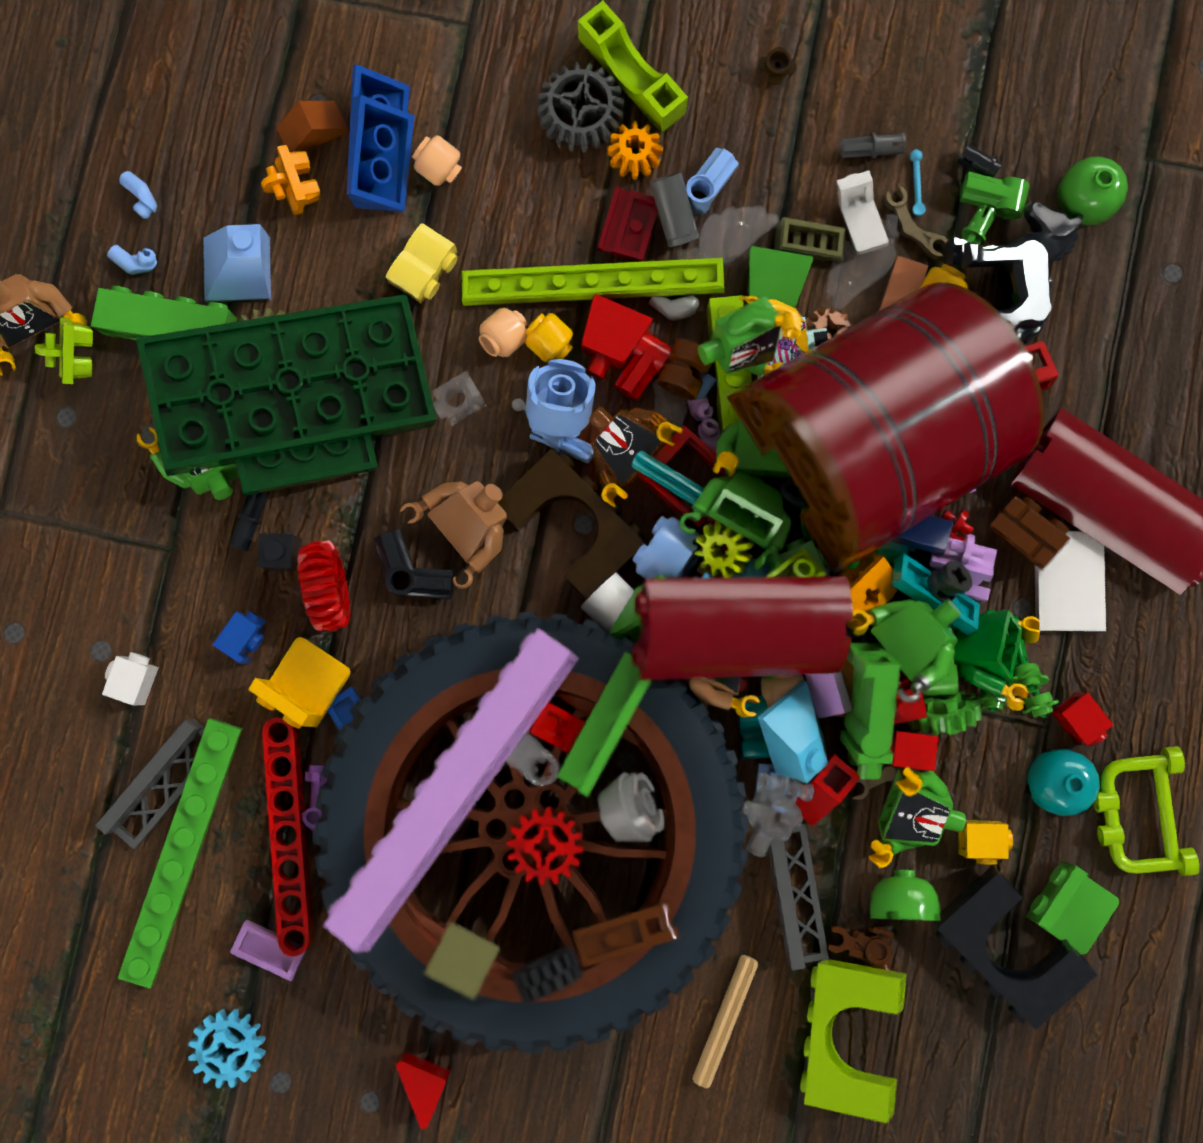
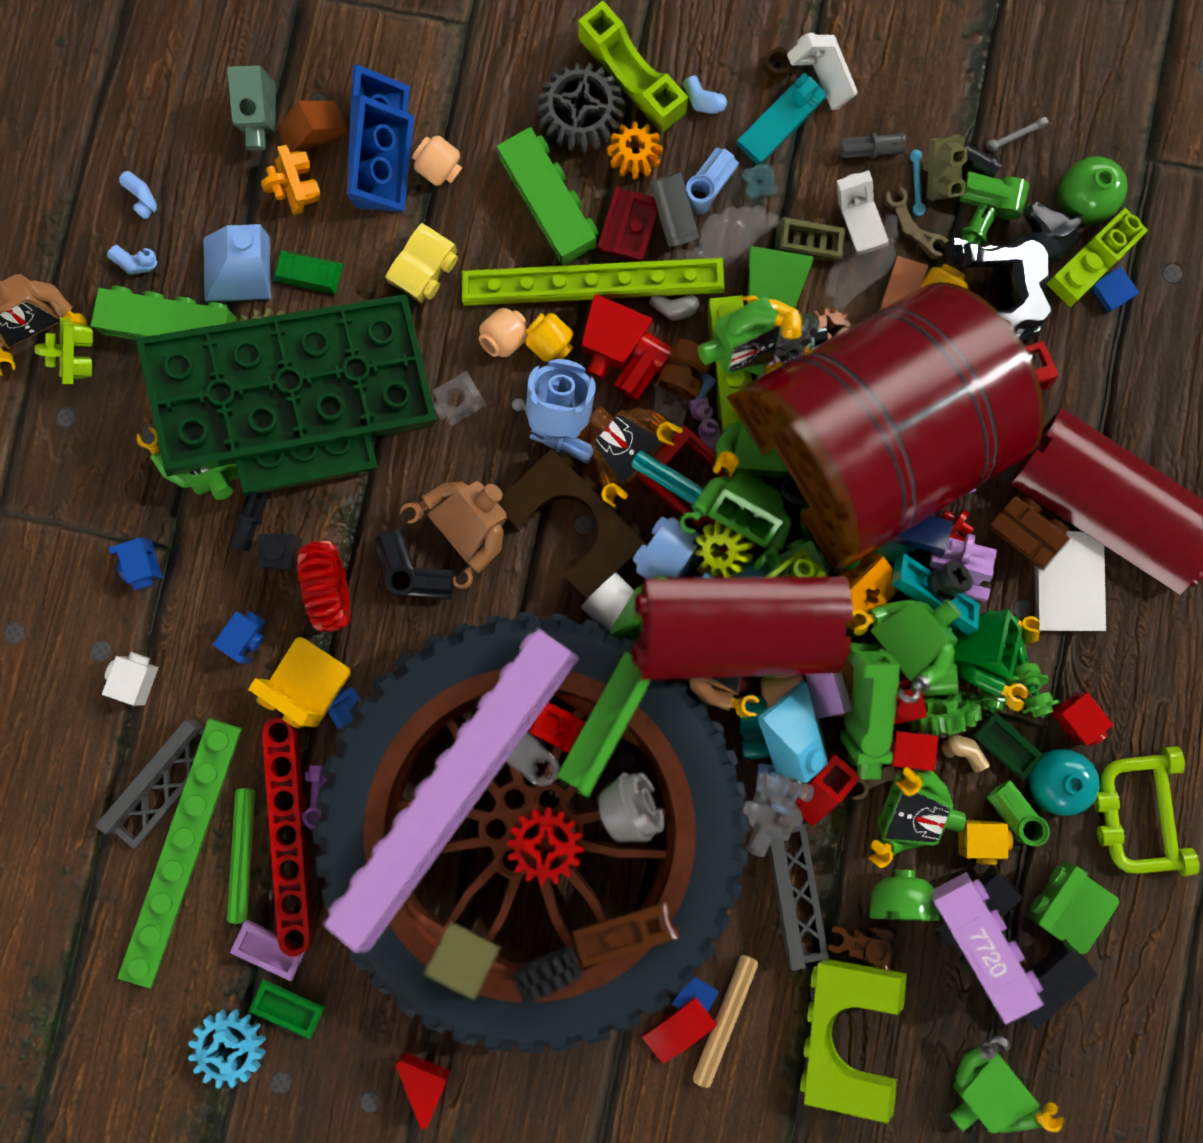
none -> blue brick [109,537,163,591]
none -> sand green torso [227,66,276,150]
none -> bright green axle [227,788,255,924]
none -> green tile [248,979,325,1040]
none -> green tile [272,250,343,295]
none -> bright green brick [497,127,599,266]
none -> red slope [641,995,717,1064]
none -> blue tile [672,976,719,1011]
none -> light blue arm [682,76,727,114]
none -> teal hinge [737,73,828,167]
none -> clear light blue plate [742,164,778,199]
none -> dark grey gear [774,313,820,361]
none -> white bracket [787,33,857,110]
none -> olive hips [923,134,968,201]
none -> lavender brick [932,872,1043,1025]
none -> tan arm [941,735,990,773]
none -> bright green torso [949,1035,1064,1134]
none -> dark green tile [972,712,1043,781]
none -> bright green piece [985,780,1050,846]
none -> light grey hinge [986,117,1049,153]
none -> lime slope [1047,208,1148,307]
none -> blue tile [1091,266,1139,313]

